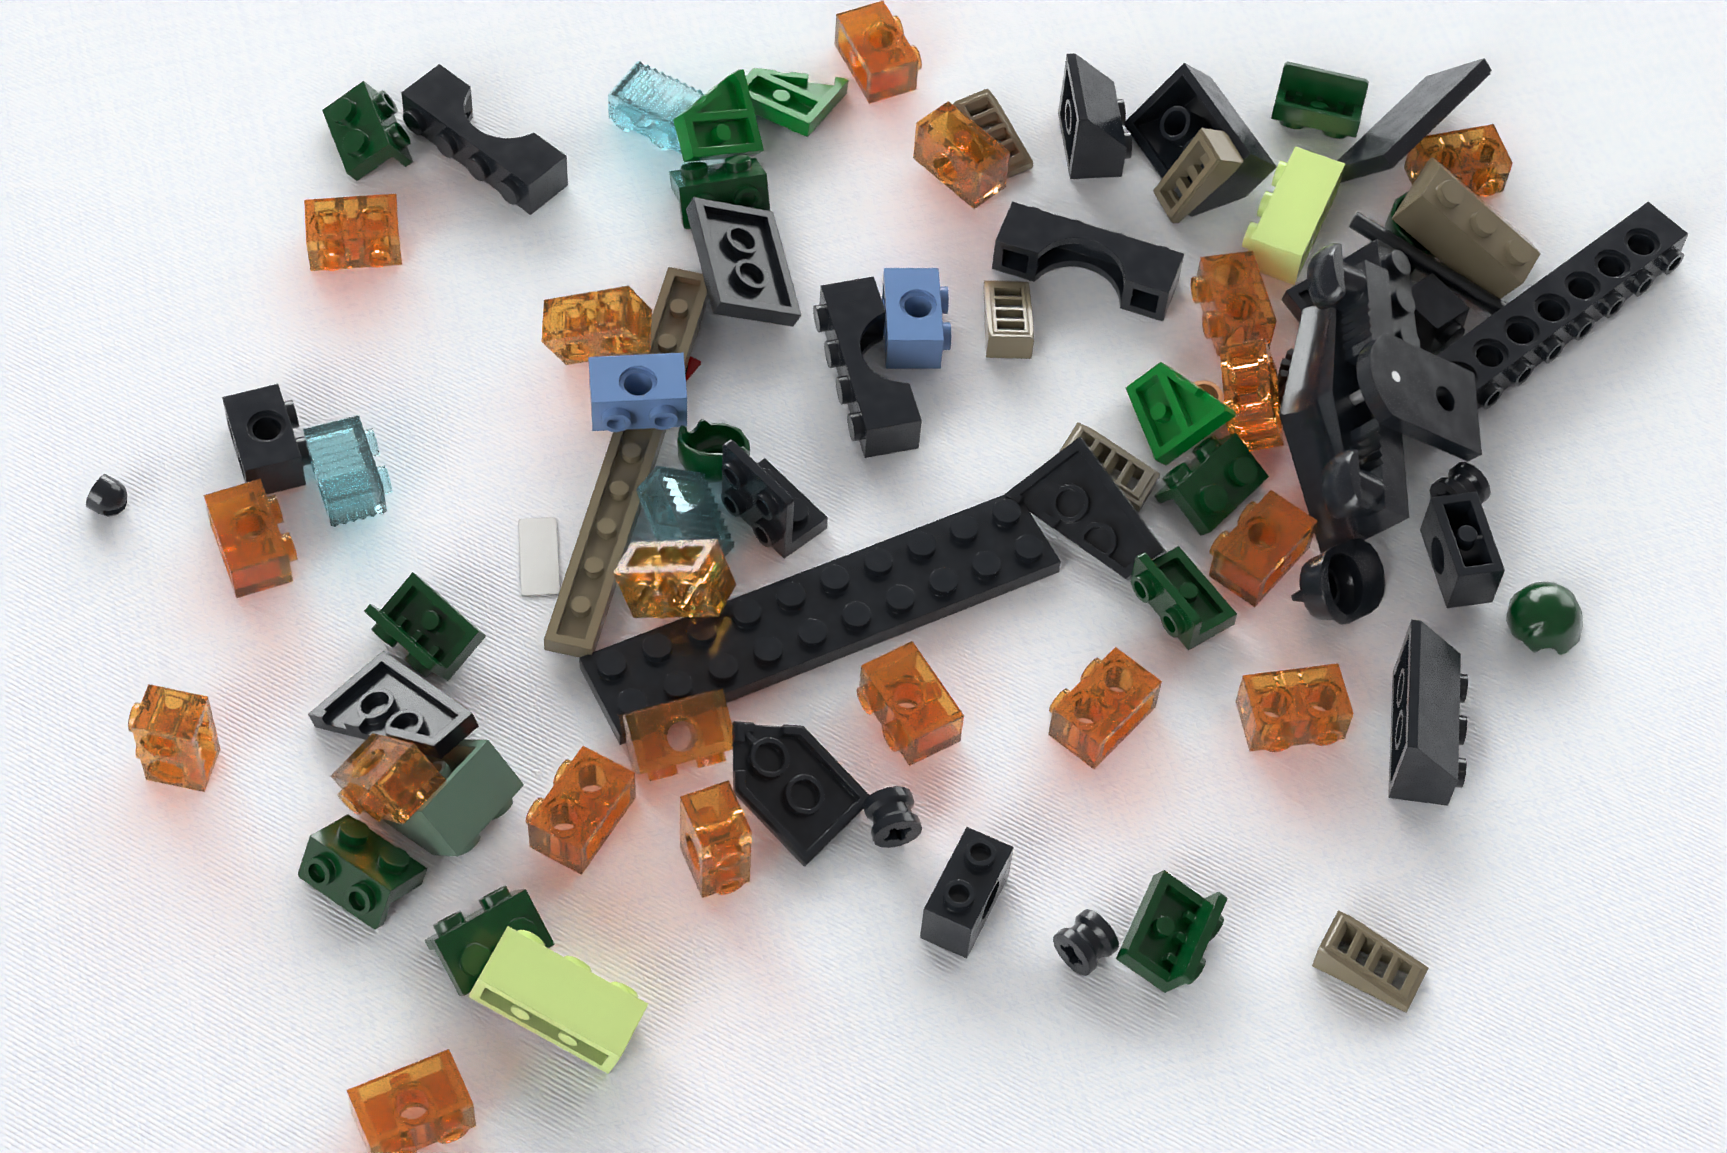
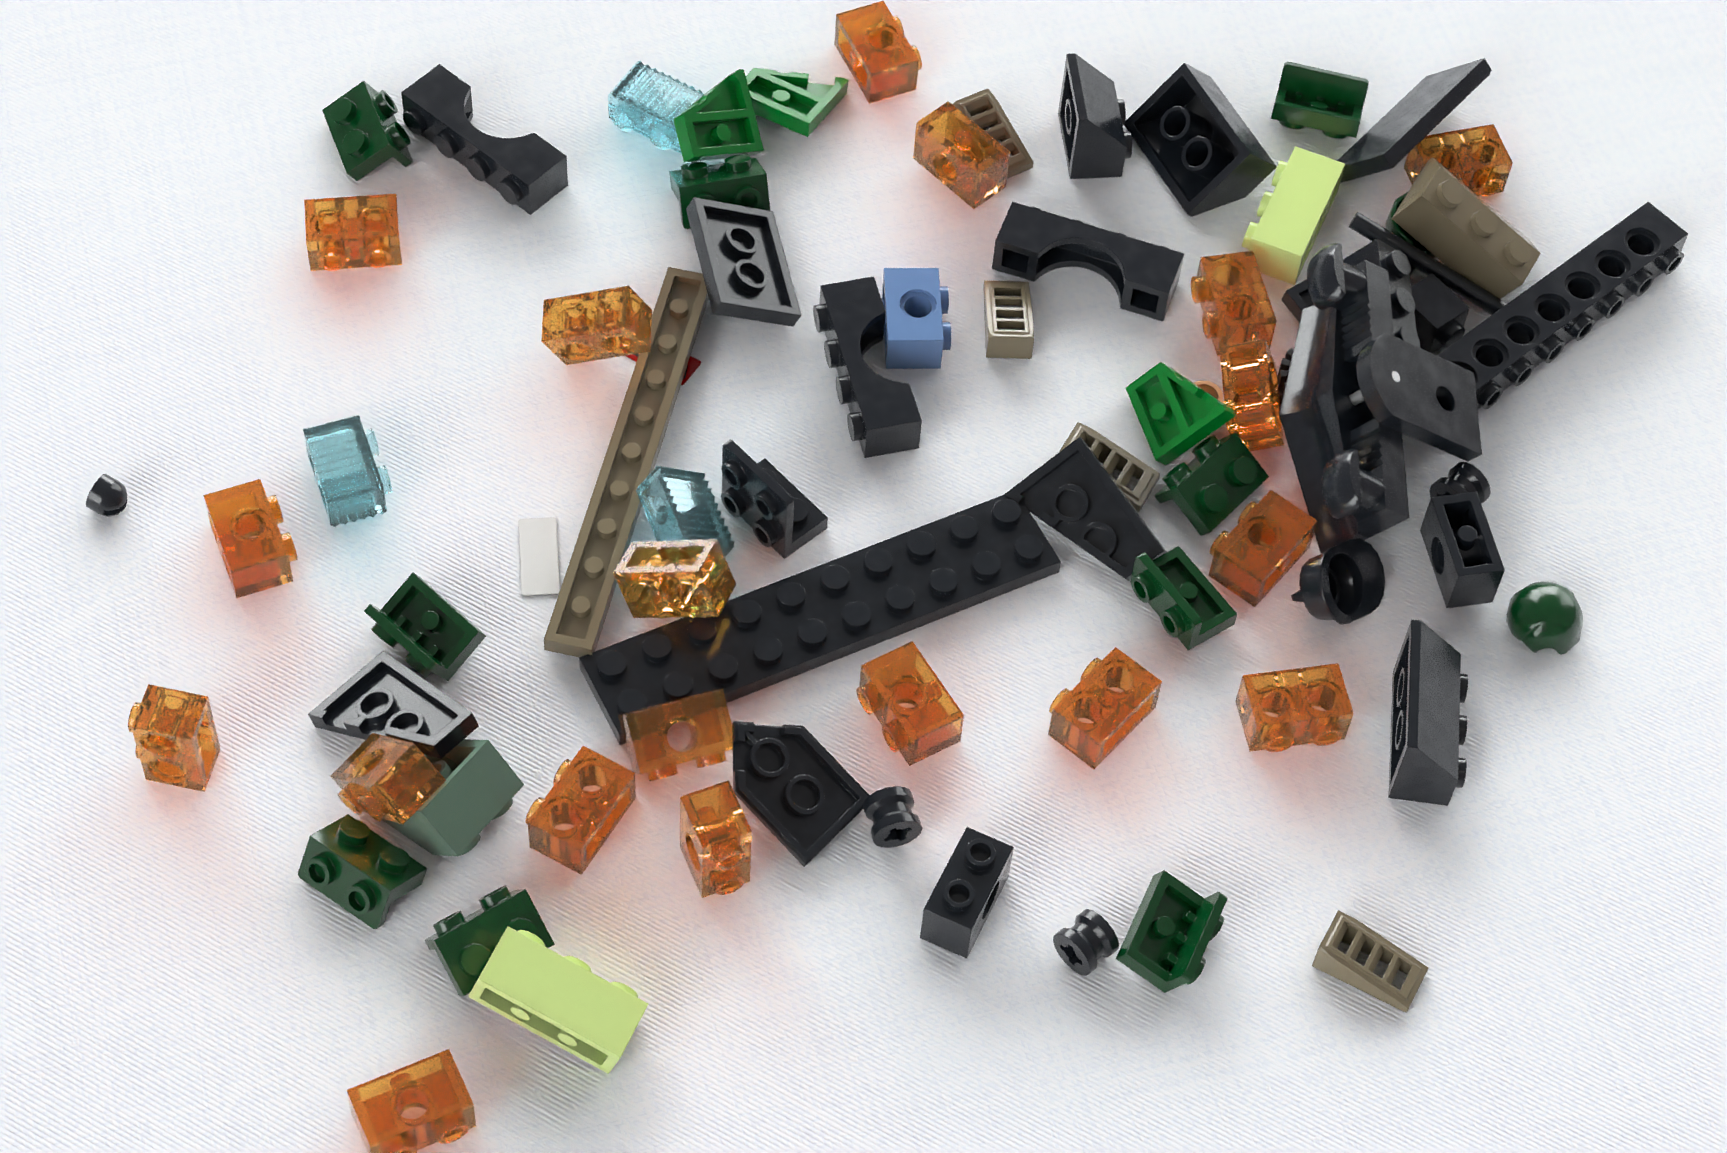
black brick [222,384,311,499] -> none
medium blue brick [588,352,687,432] -> none
dark green hair [677,419,750,483] -> none
dark tan slope [1153,128,1243,223] -> none

